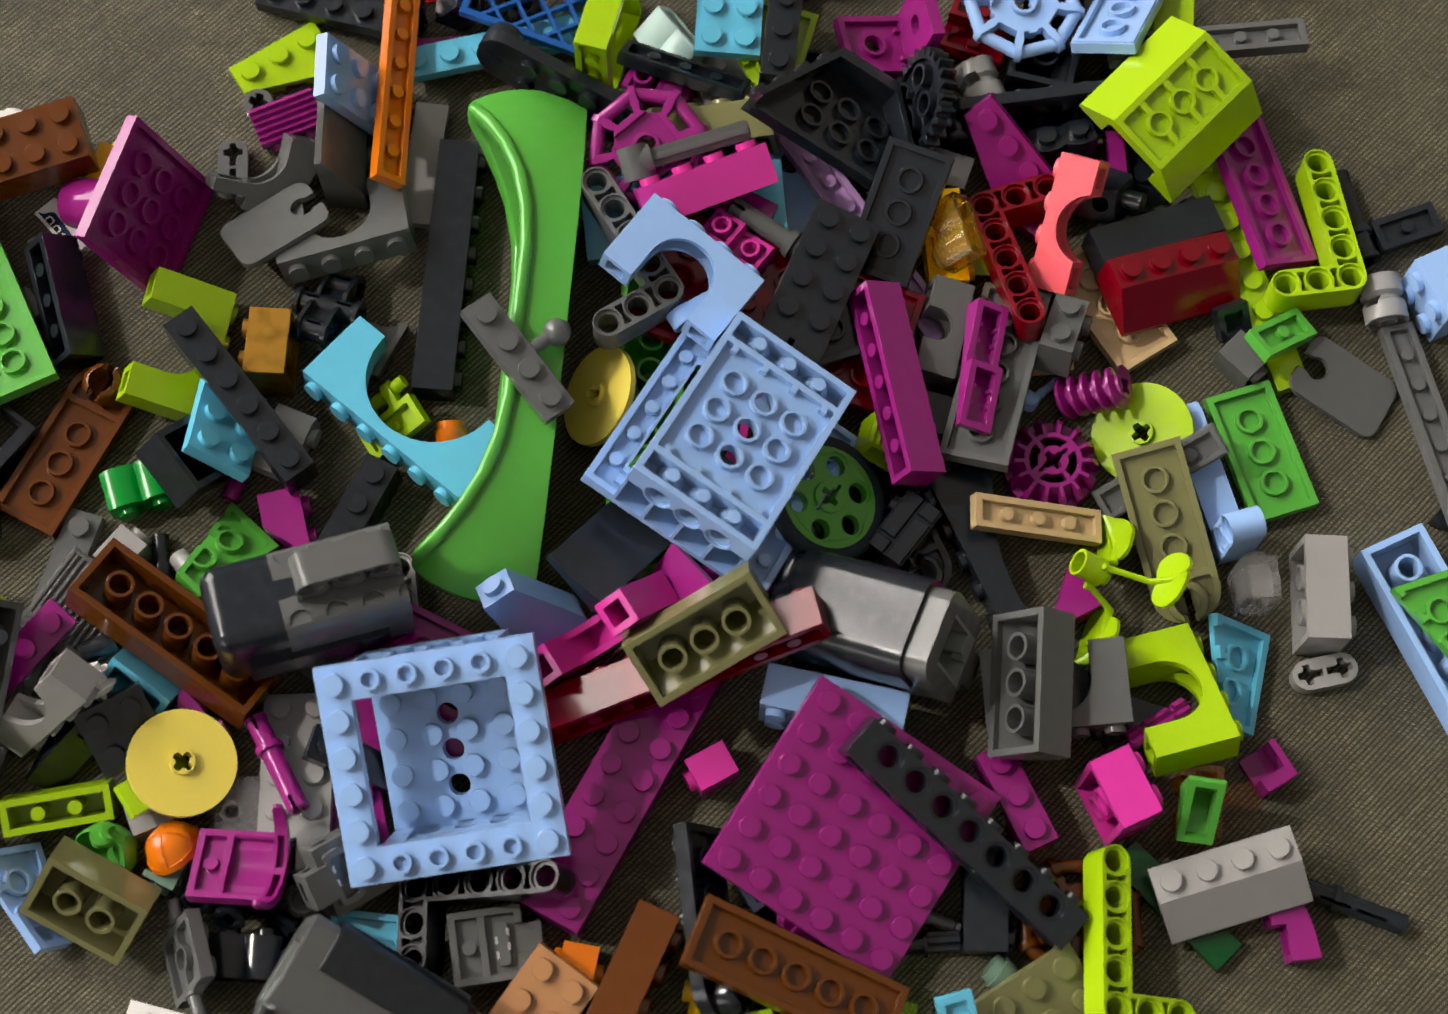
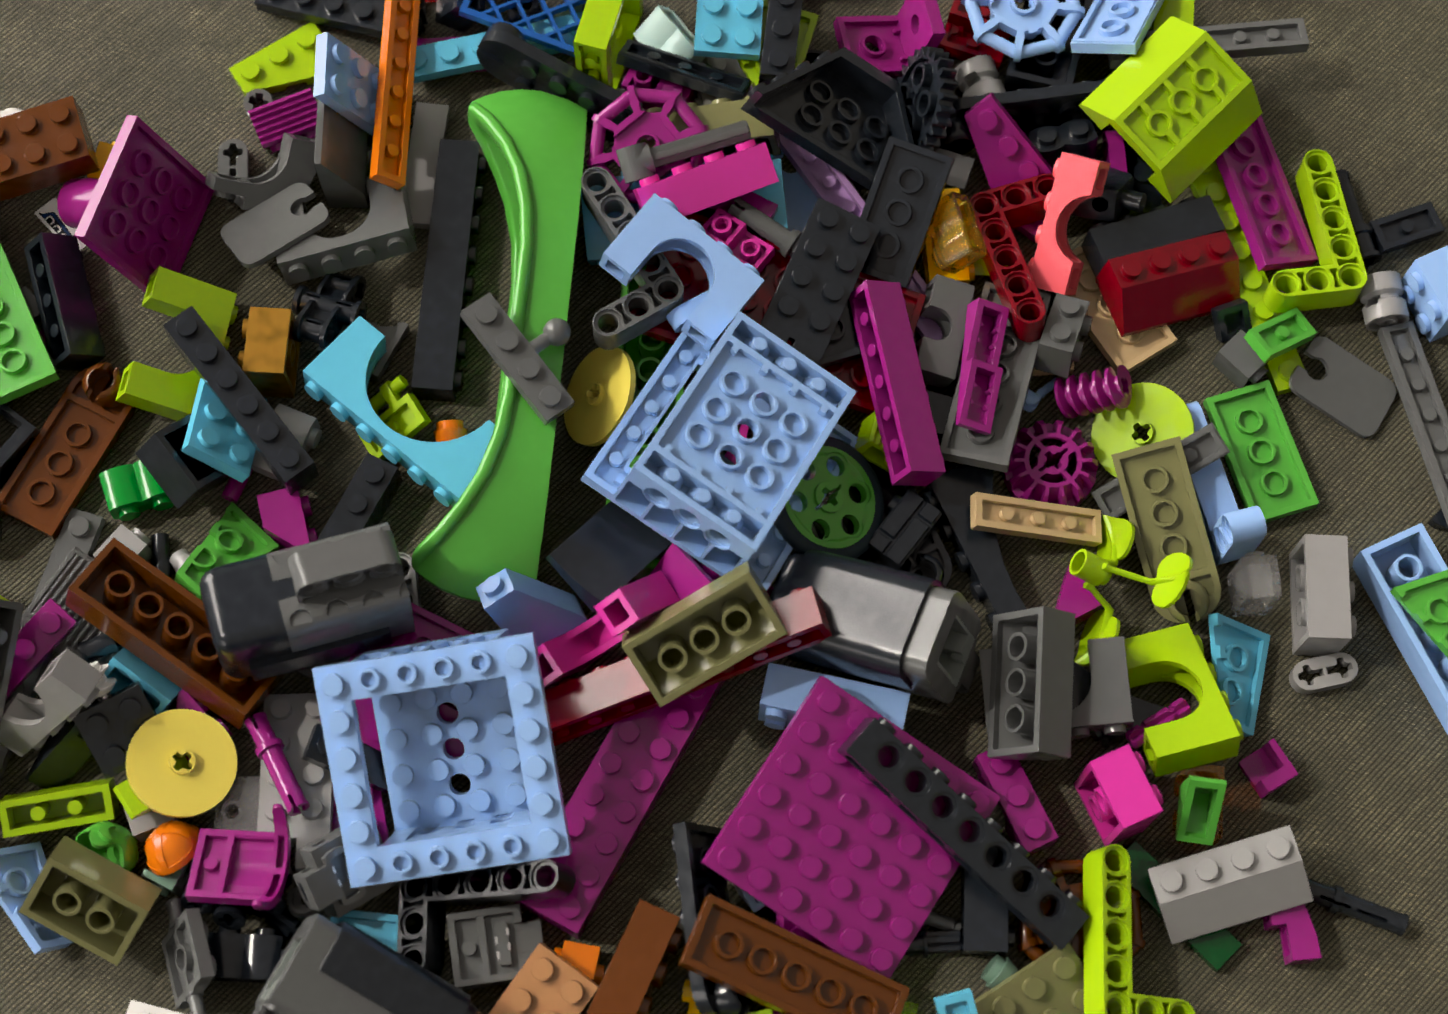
dark pink brick [681,740,739,798] -> none

